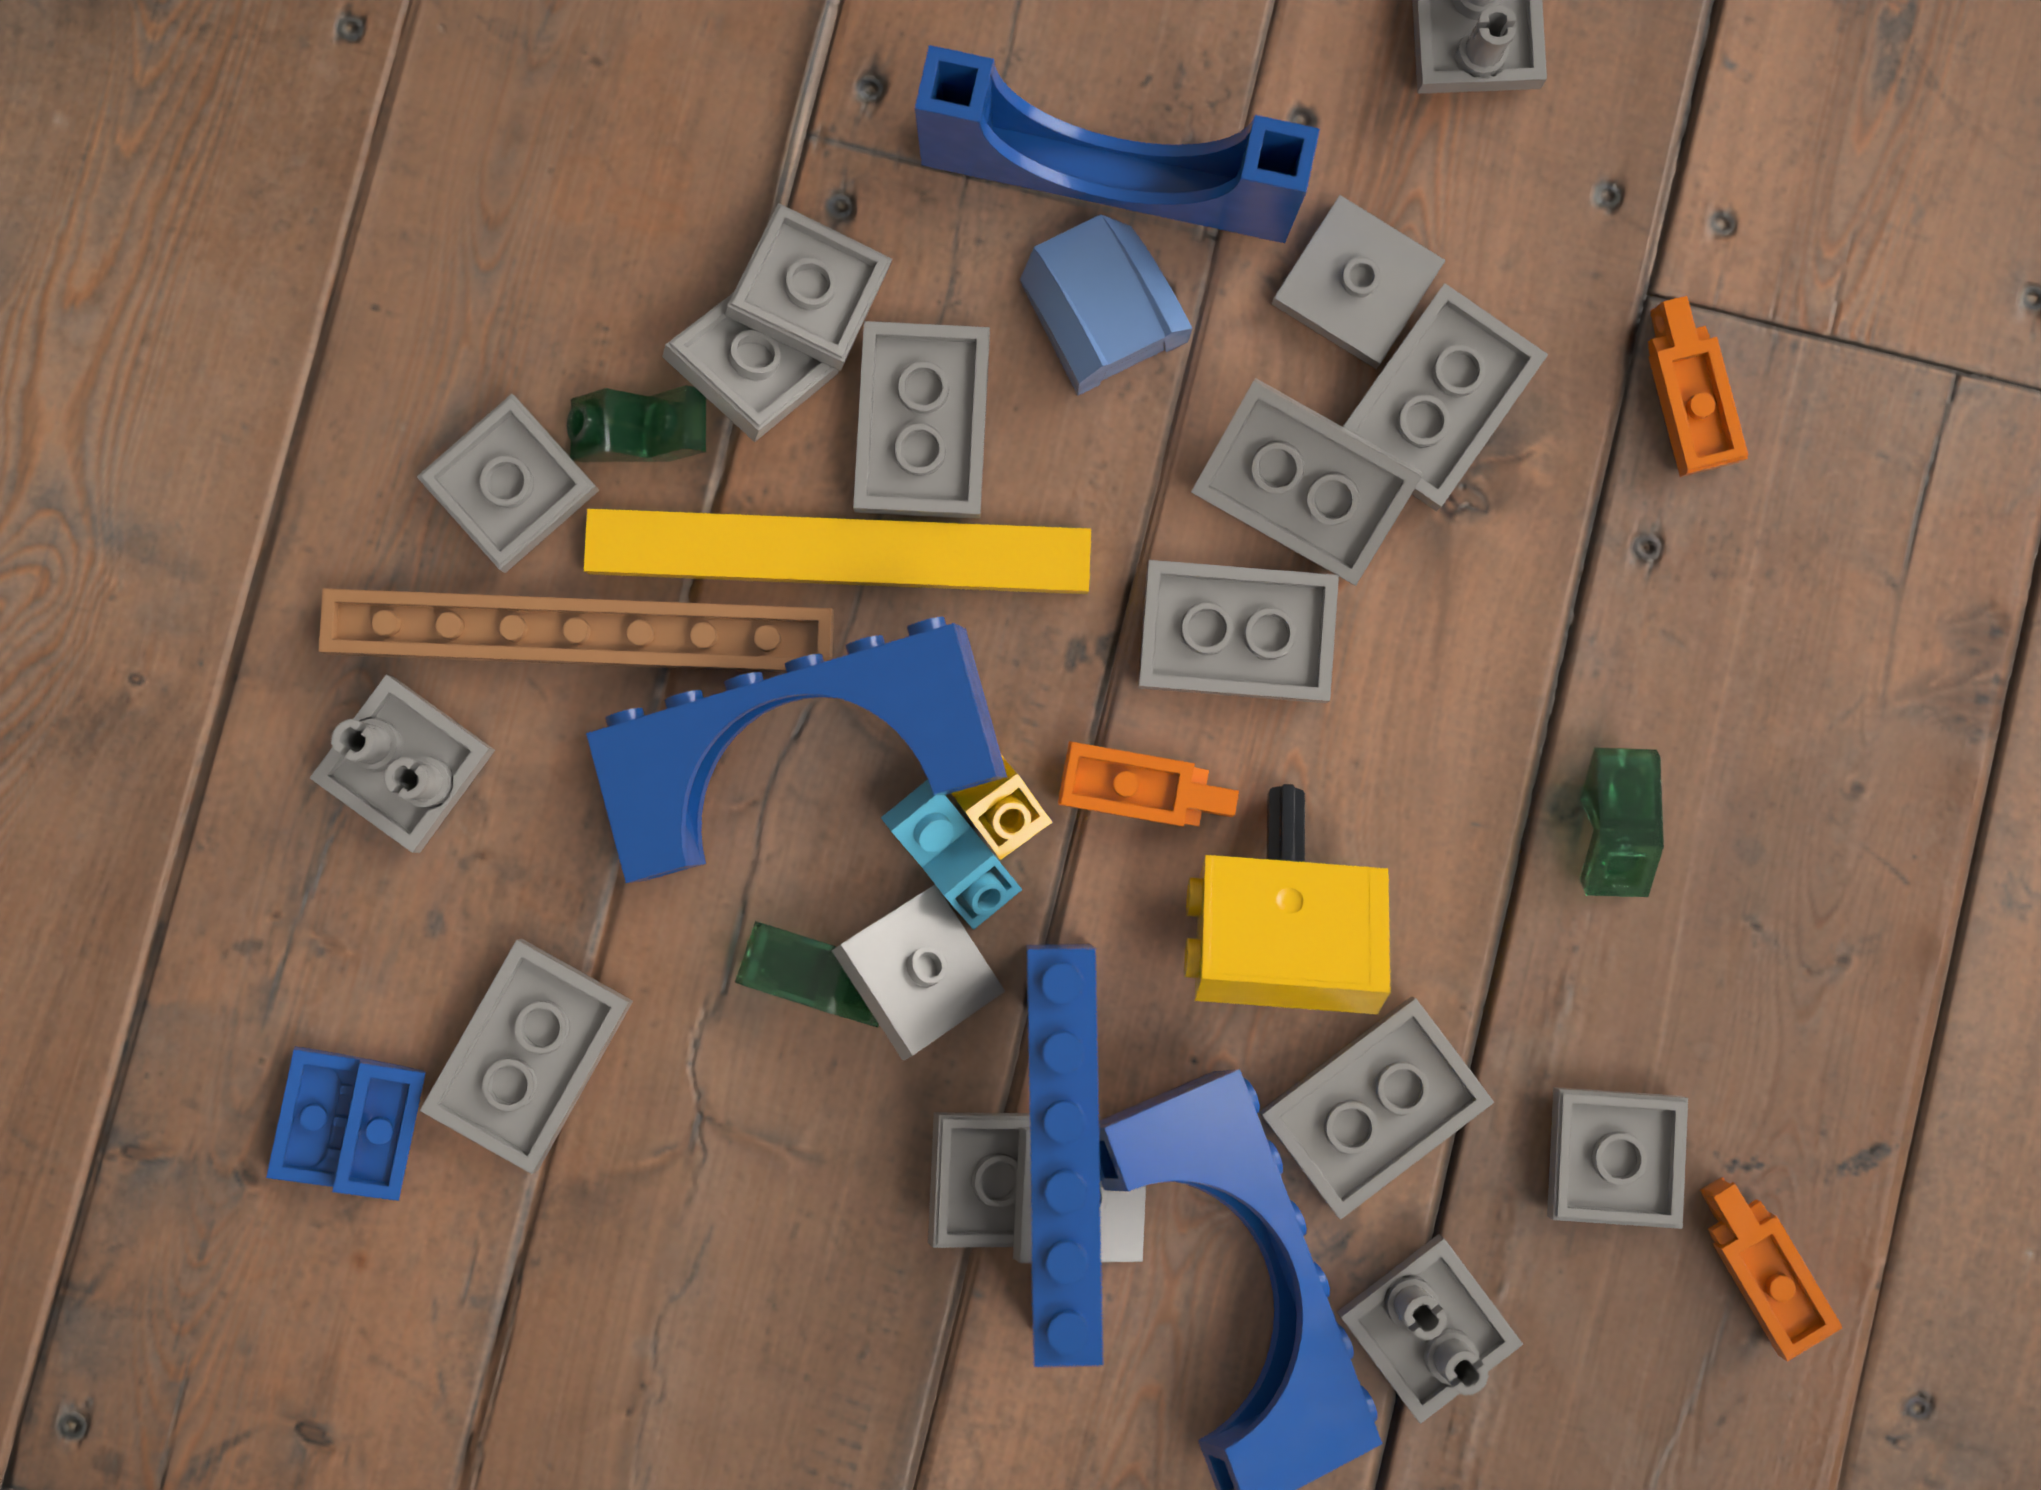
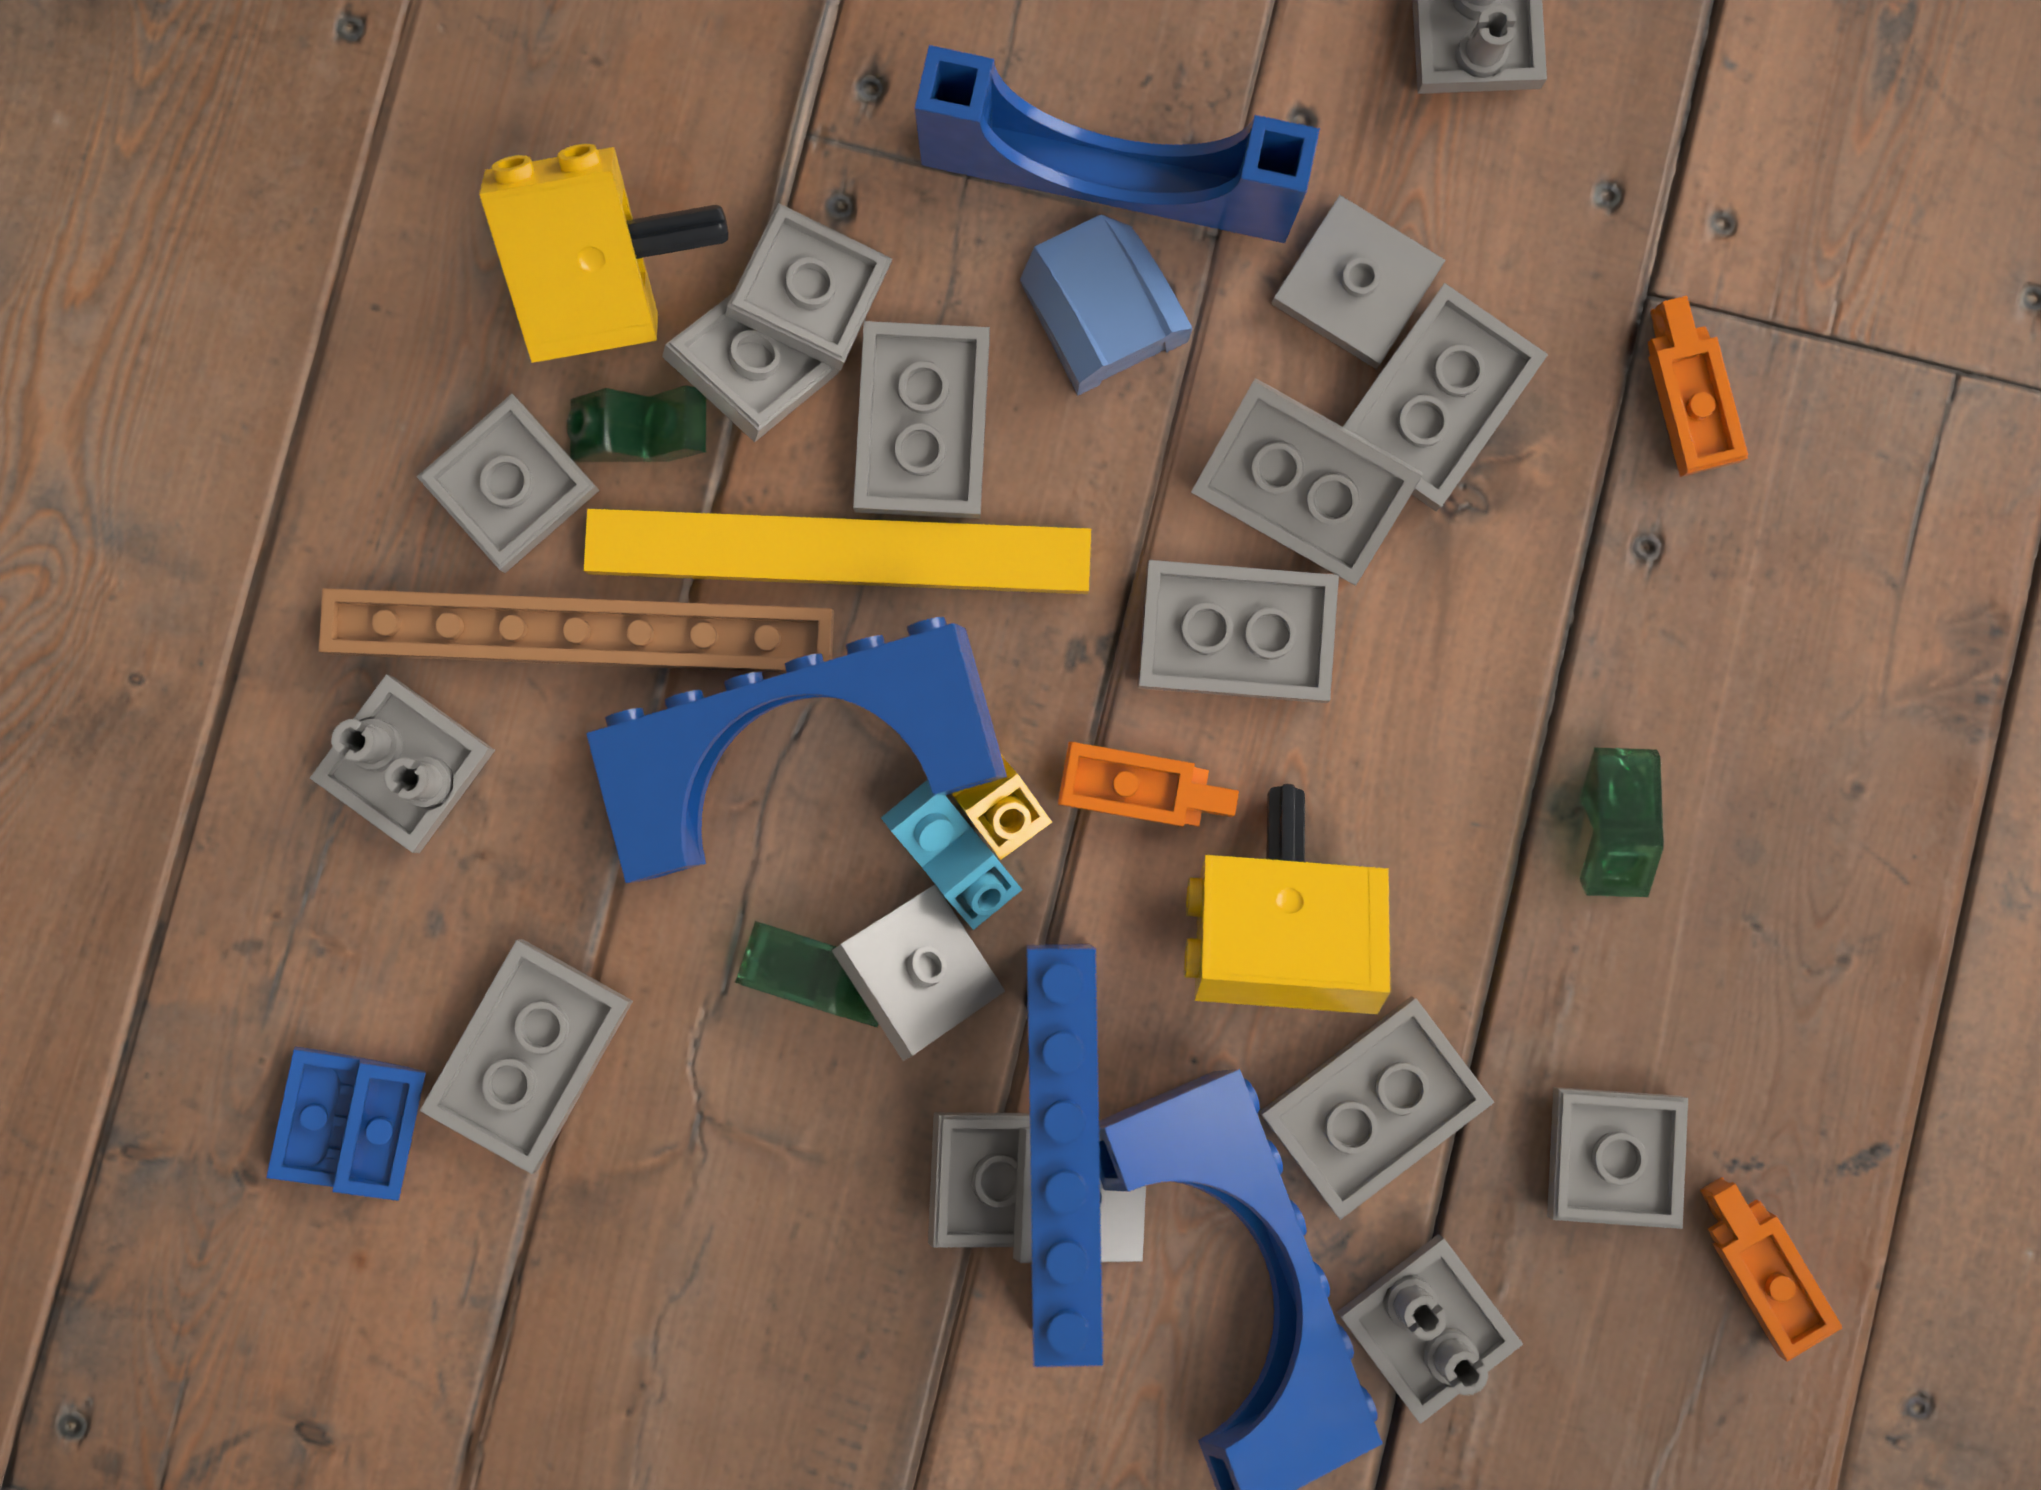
none -> yellow piece [479,144,729,363]

